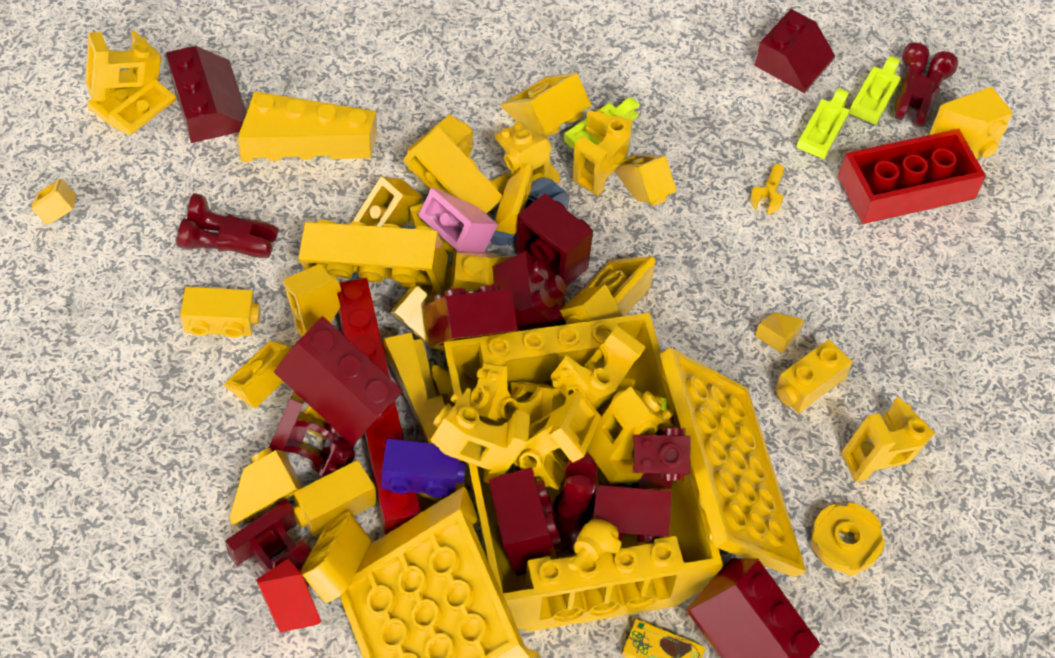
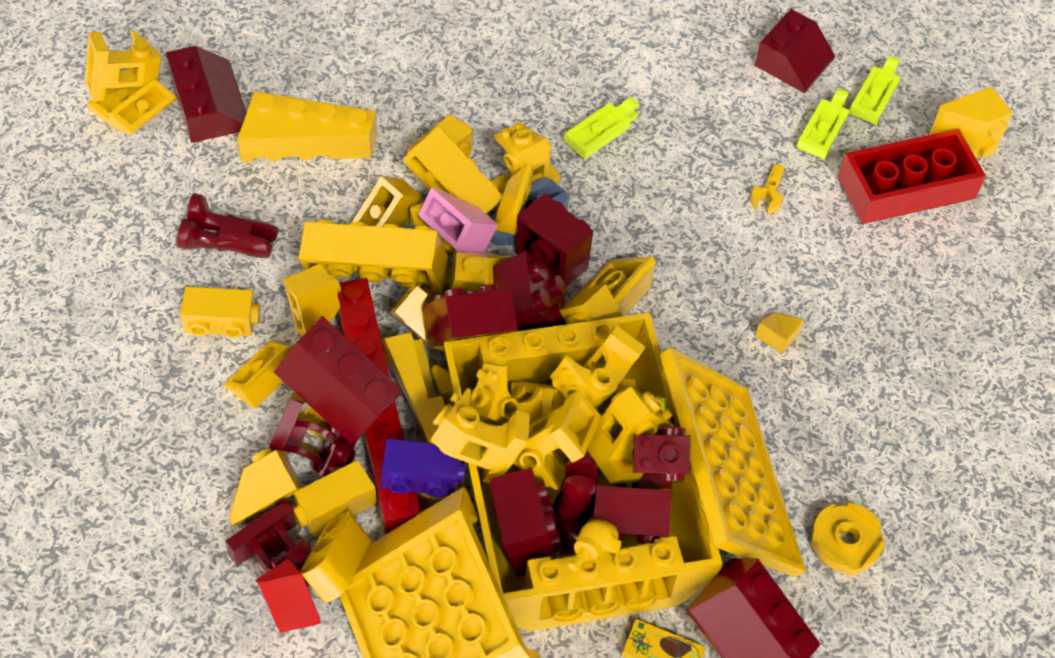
yellow slope [31,178,77,225] -> none
yellow slope [500,72,592,137] -> none
yellow tile [573,110,633,196] -> none
yellow slope [614,153,677,206] -> none
yellow brick [775,339,853,414] -> none
yellow tile [841,397,936,482] -> none
dark red piece [894,42,959,127] -> none

